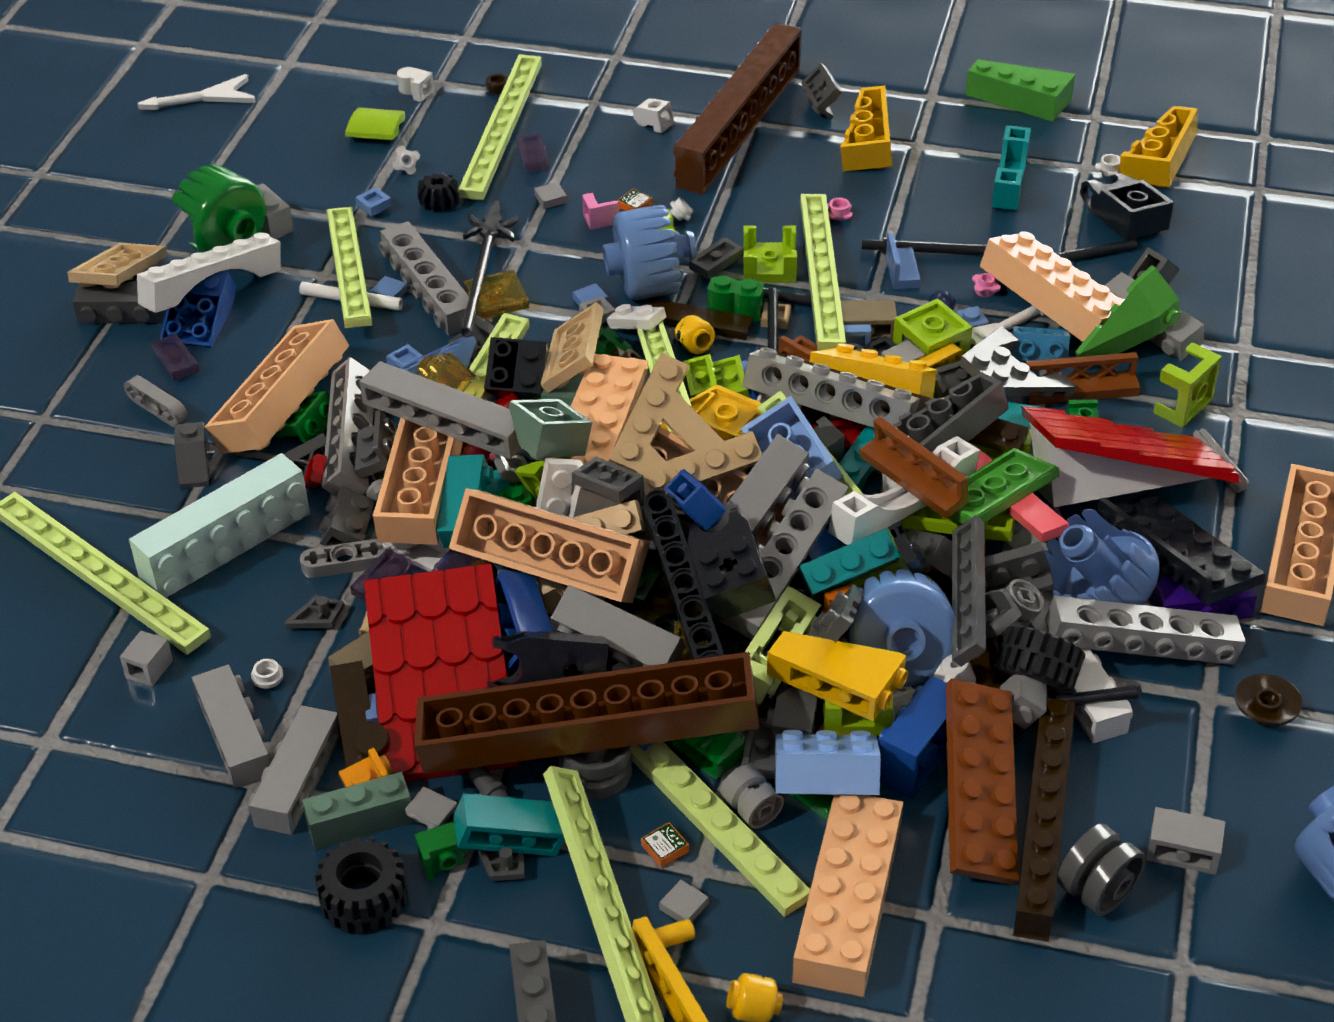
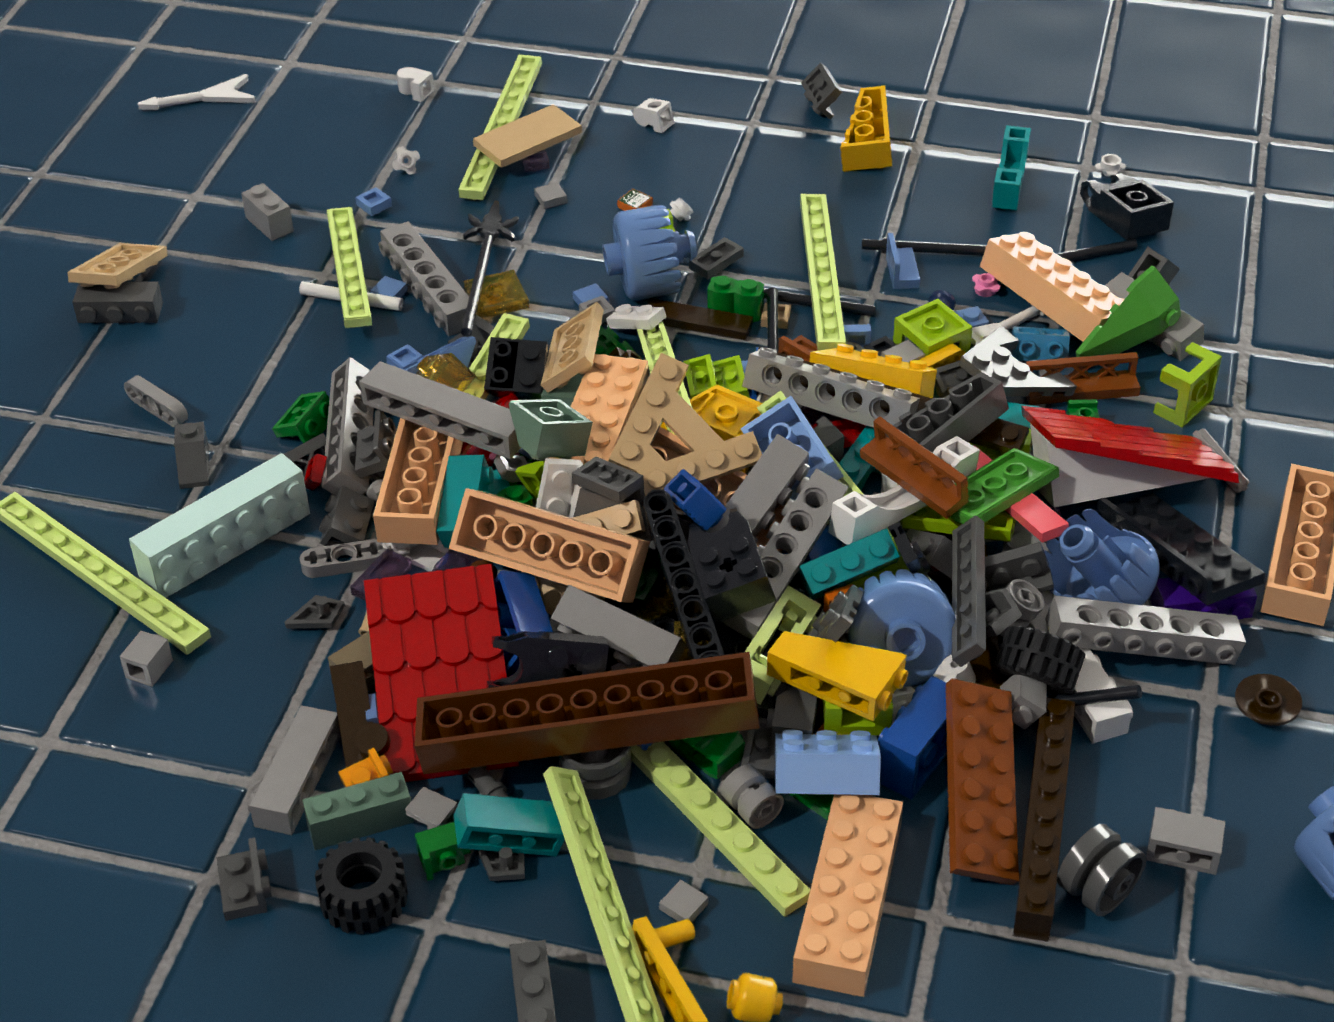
white arch [137,233,281,313] -> none
clear purple plate [151,334,199,381] -> none
blue slope [159,271,237,348] -> none
green piece [172,164,266,253] -> none
light grey brick [192,664,274,789] -> none
light nougat brick [204,319,349,454] -> none
white plate [251,659,284,689] -> none
lime slope [345,107,405,140] -> none
black gear [417,172,460,212] -> none
dark brown tile [486,73,508,94] -> none
bright pink panel [582,193,619,230] -> none
tile [641,822,689,868] -> none
reddish brown brick [673,22,802,195] -> none
yellow head [675,315,715,355] -> none
lime panel [743,225,797,283] -> none
bright pink plate [827,198,852,221] -> none
dark tan brick [840,300,897,342] -> none
bright green wedge [965,59,1076,122] -> none
yellow wedge [1120,106,1198,187] -> none
none -> dark grey bracket [216,838,272,921]
none -> tan tile [473,104,582,168]

